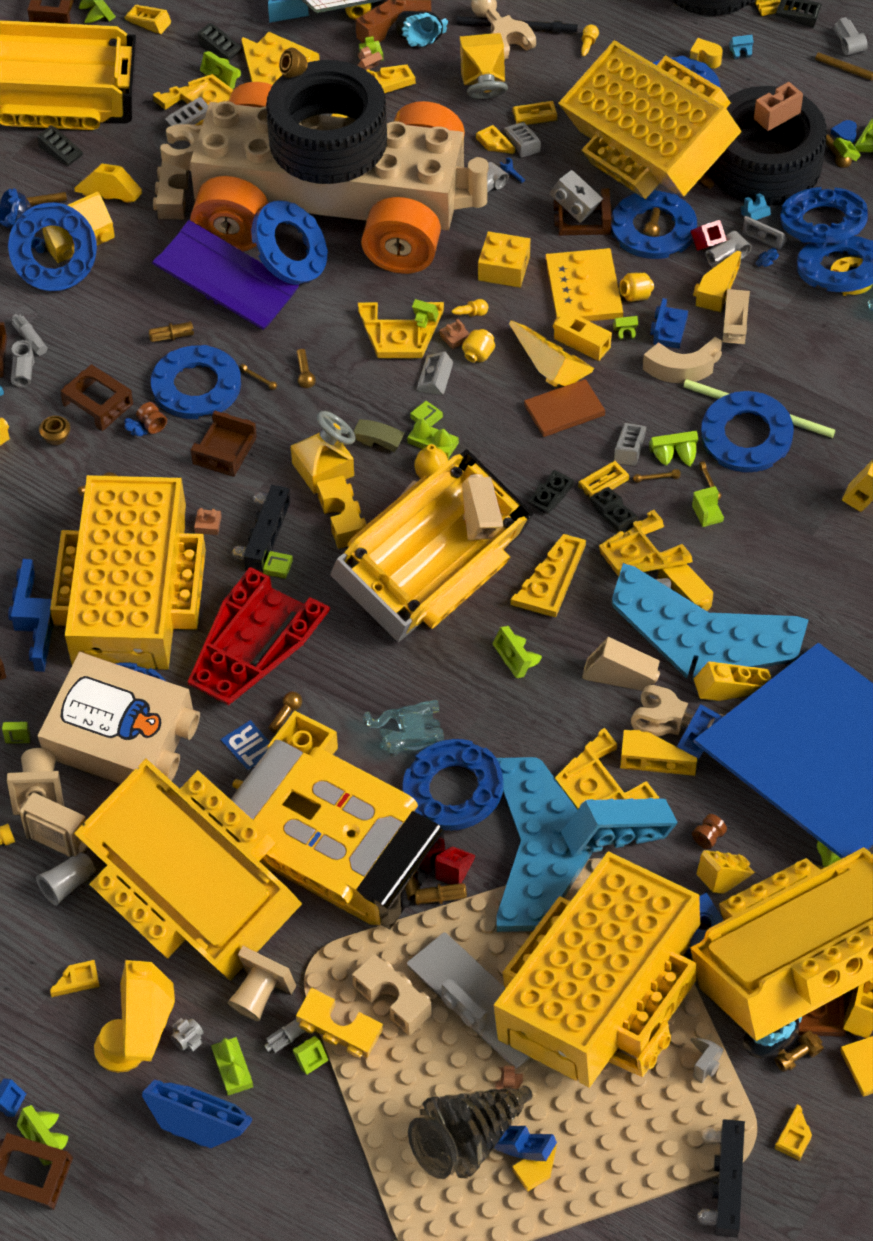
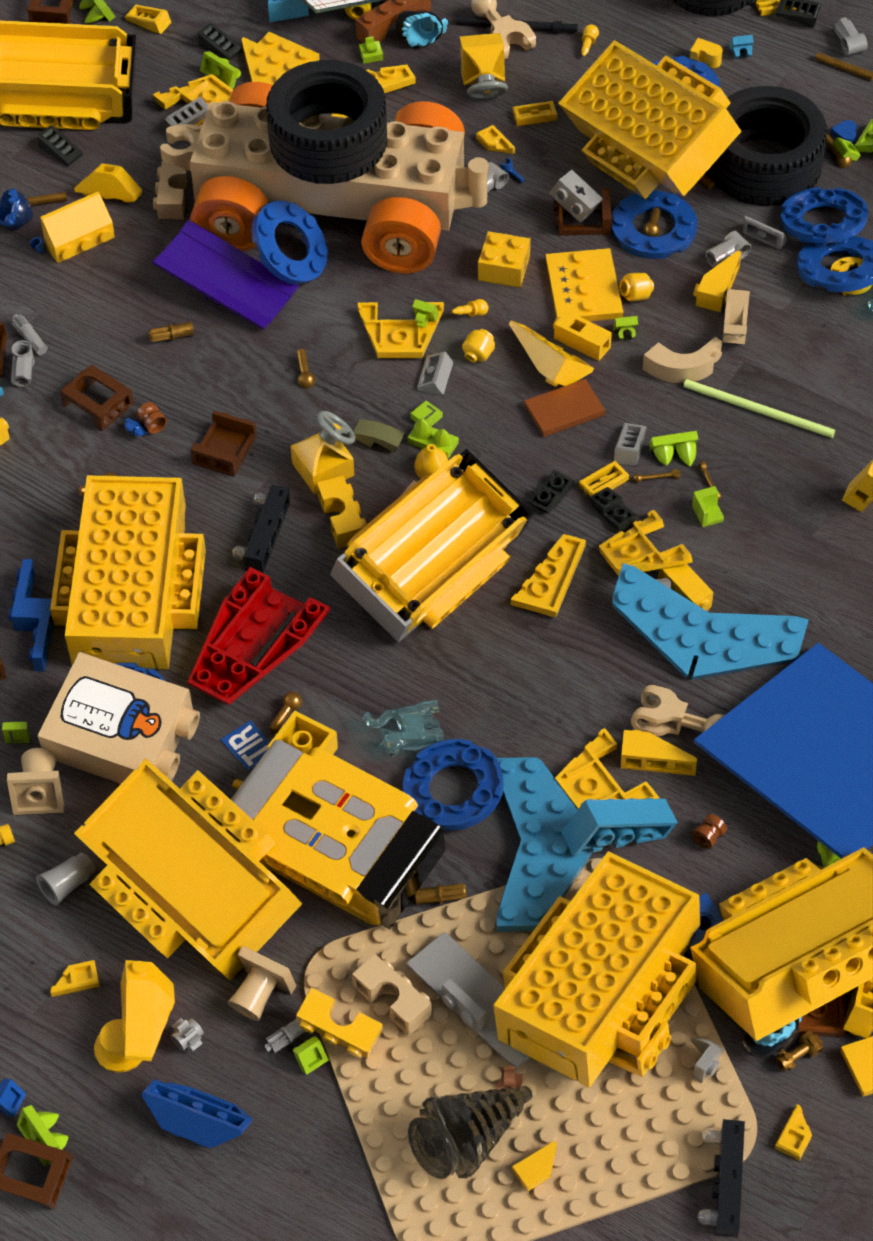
blue plate [8,203,97,291] -> none
tan window [19,792,88,857] -> none
pearl gold cone [39,416,70,445] -> none
blue plate [151,345,241,419] -> none
nougat tile [194,508,222,535] -> none
lime tile [211,1037,253,1096] -> none
pearl gold hinge [239,364,277,390] -> none
lime tile [263,551,293,579] -> none
pearl gold cone [279,47,308,78] -> none
nougat tile [357,46,383,70] -> none
red slope [435,846,475,885] -> none
nougat tile [440,319,470,349] -> none
tan slope [462,474,503,540] -> none
lime tile [492,626,542,678] -> none
blue slope [492,1126,557,1161] -> none
light grey slope [504,122,541,158] -> none
tan slope [582,637,660,691] -> none
blue bracket [650,298,688,349] -> none
blue slope [677,704,722,759] -> none
red brick [690,220,727,251] -> none
yellow slope [694,661,772,701] -> none
yellow slope [696,850,755,894] -> none
blue plate [701,391,794,472] -> none
dark azure tile [741,193,771,220] -> none
nougat brick [754,82,803,131] -> none
blue plant [756,248,779,267] -> none

